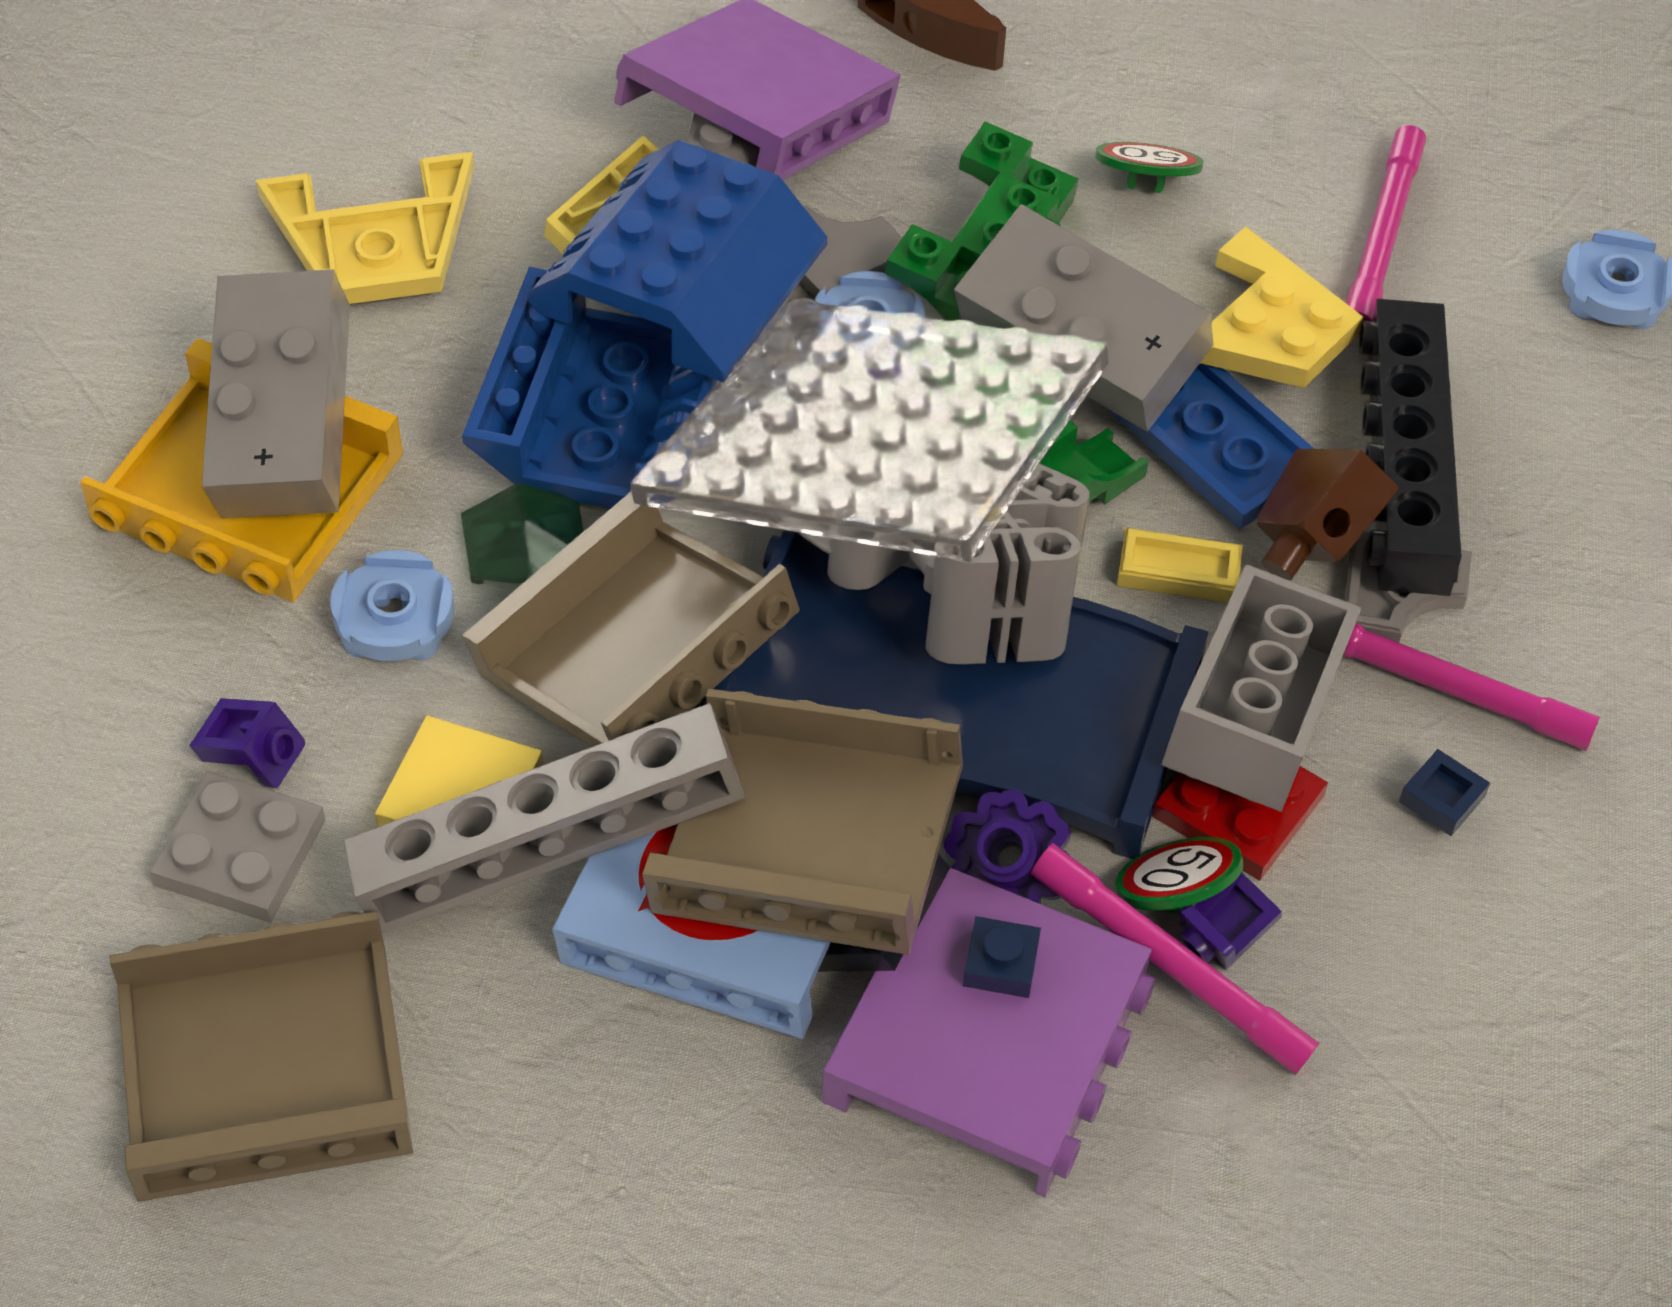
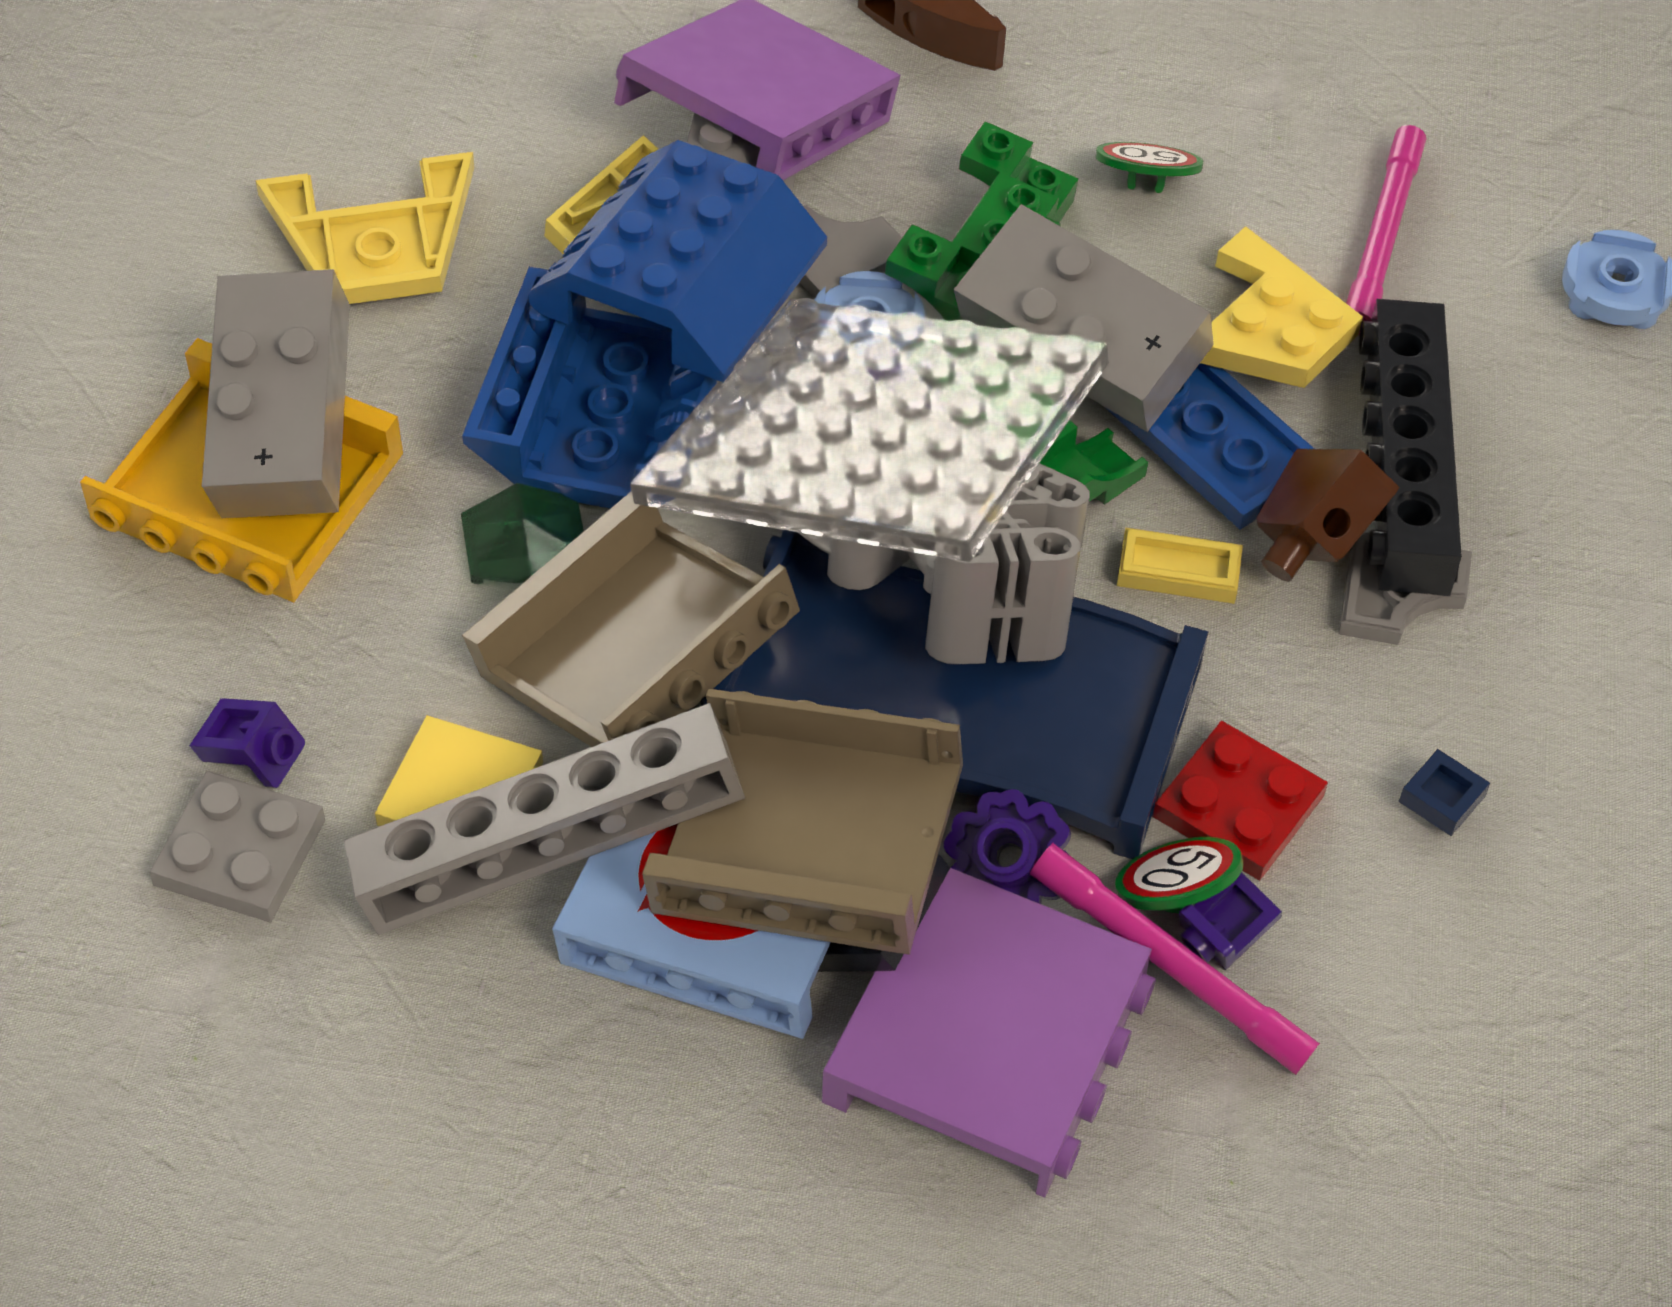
dark tan panel [109,911,413,1202] -> none
light blue plate [330,550,455,661] -> none
dark blue plate [963,916,1041,998] -> none
light grey brick [1161,564,1361,812] -> none
dark pink piece [1343,623,1600,751] -> none

